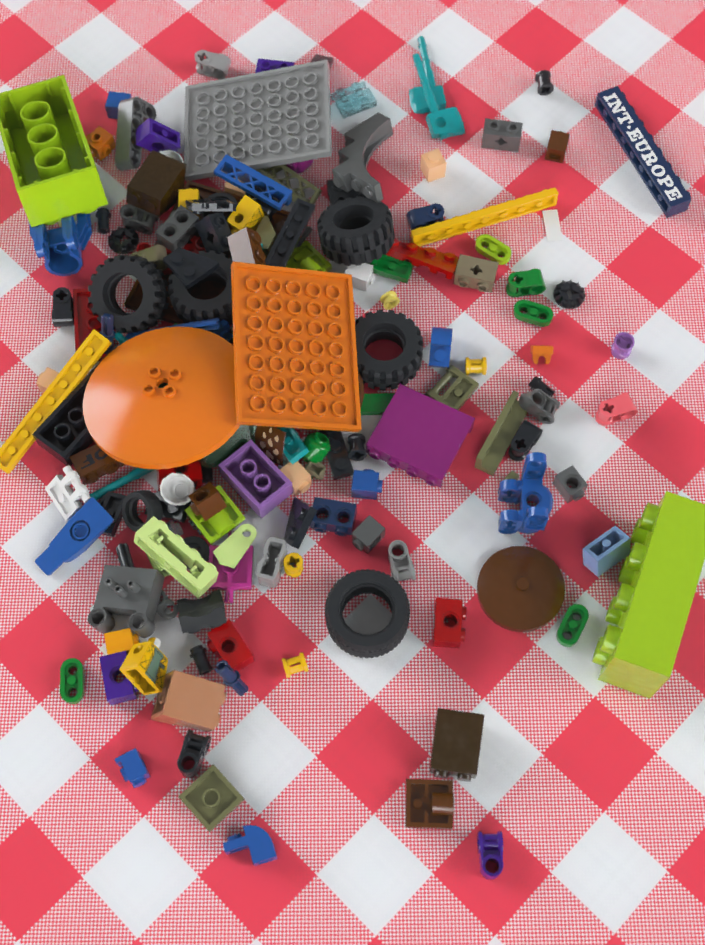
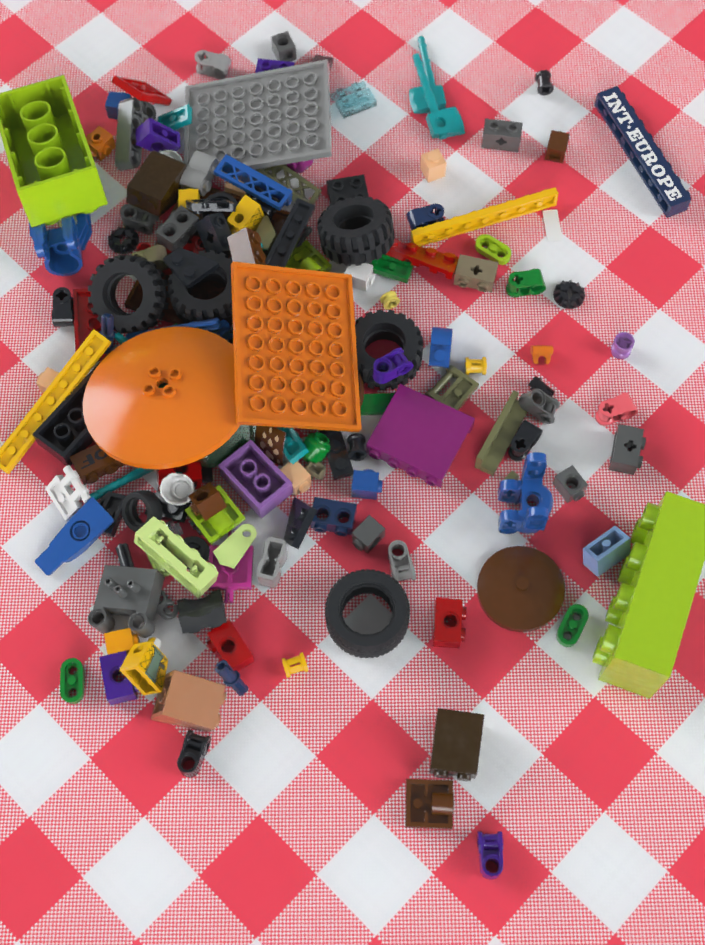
black pin [96,208,111,234] -> none
blue brick [114,748,151,788] -> none
olive plate [178,764,245,832] -> none
black pin [190,645,213,675] -> none
blue brick [223,825,278,866] -> none
yellow bush [283,553,304,578] -> none
dark grey arch [332,112,393,203] -> none
green plate [513,300,553,327] -> none
none -> red tile [111,76,172,106]
none -> teal plate [158,104,192,130]
none -> light grey brick [180,150,219,196]
none -> dark grey brick [271,31,297,62]
none -> dark purple piece [372,348,414,384]
none -> dark grey brick [609,424,646,475]

